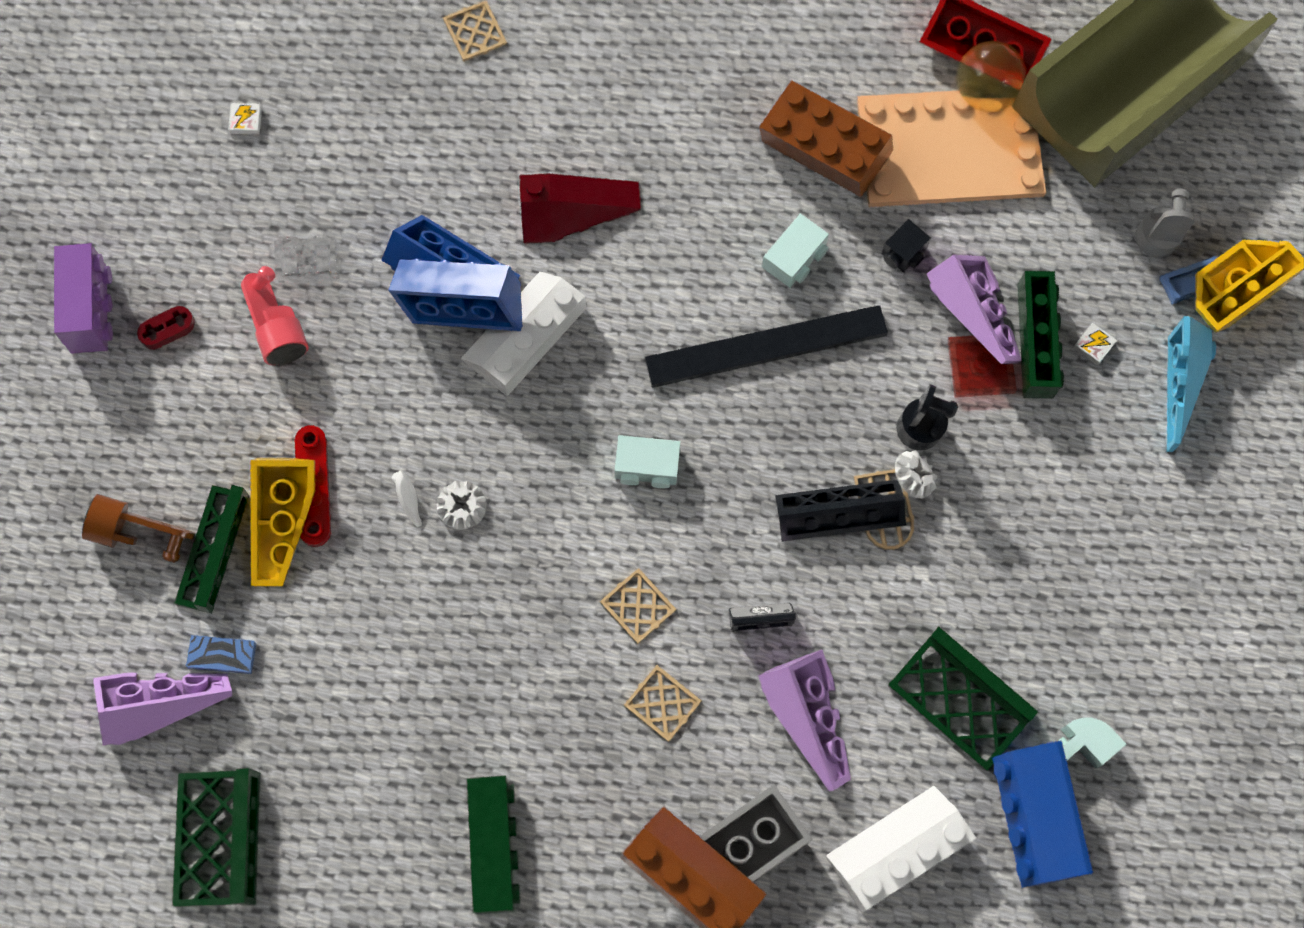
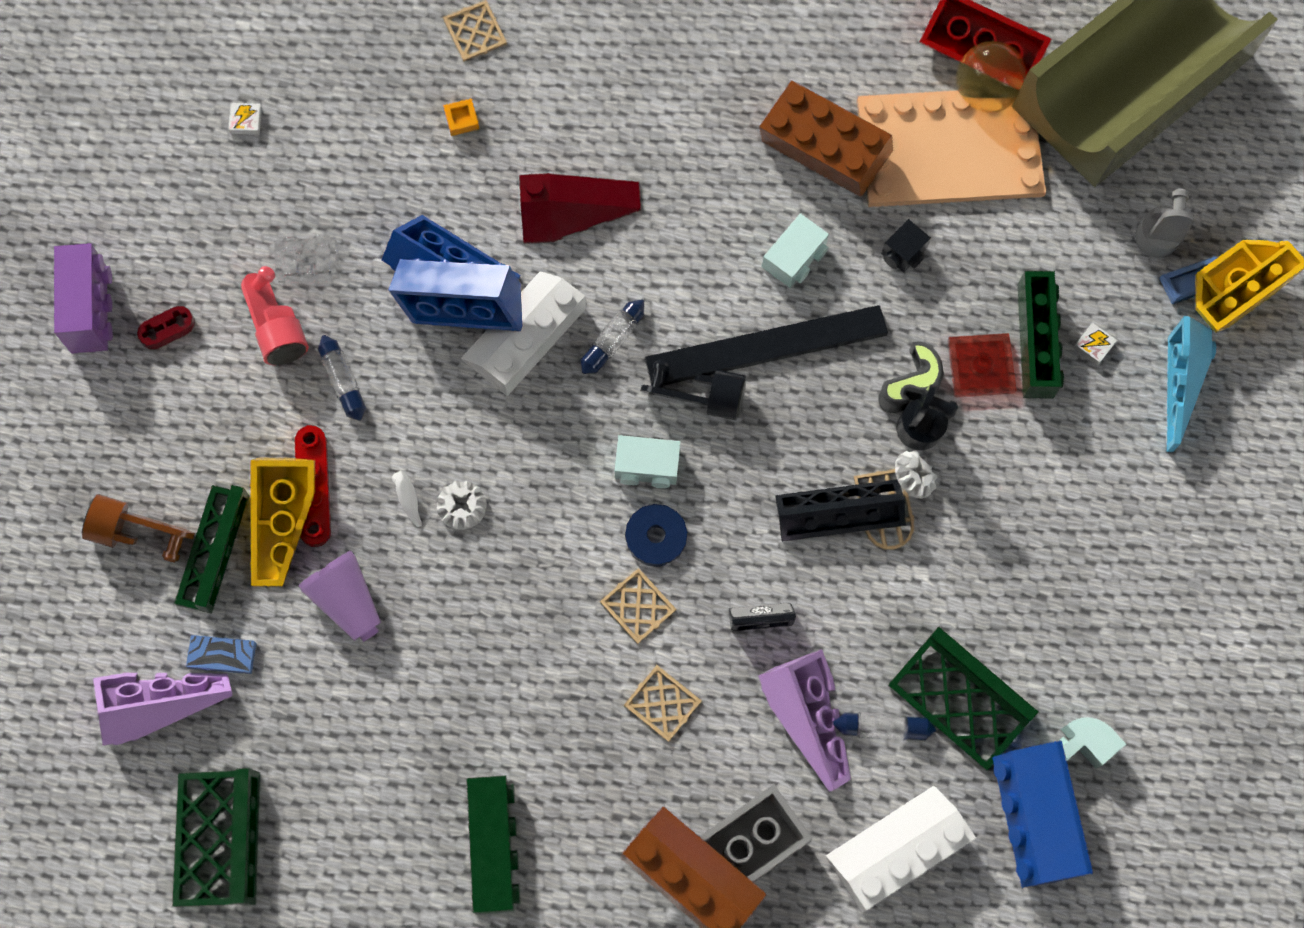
lavender wedge [926,255,1022,364] -> none
none -> lavender cone [298,551,381,642]
none -> piece [318,335,367,421]
none -> light orange plate [443,98,480,136]
none -> piece [580,299,644,374]
none -> dark blue tile [625,504,687,567]
none -> black piece [640,361,747,421]
none -> piece [833,712,936,741]
none -> dark grey animal [878,341,944,413]

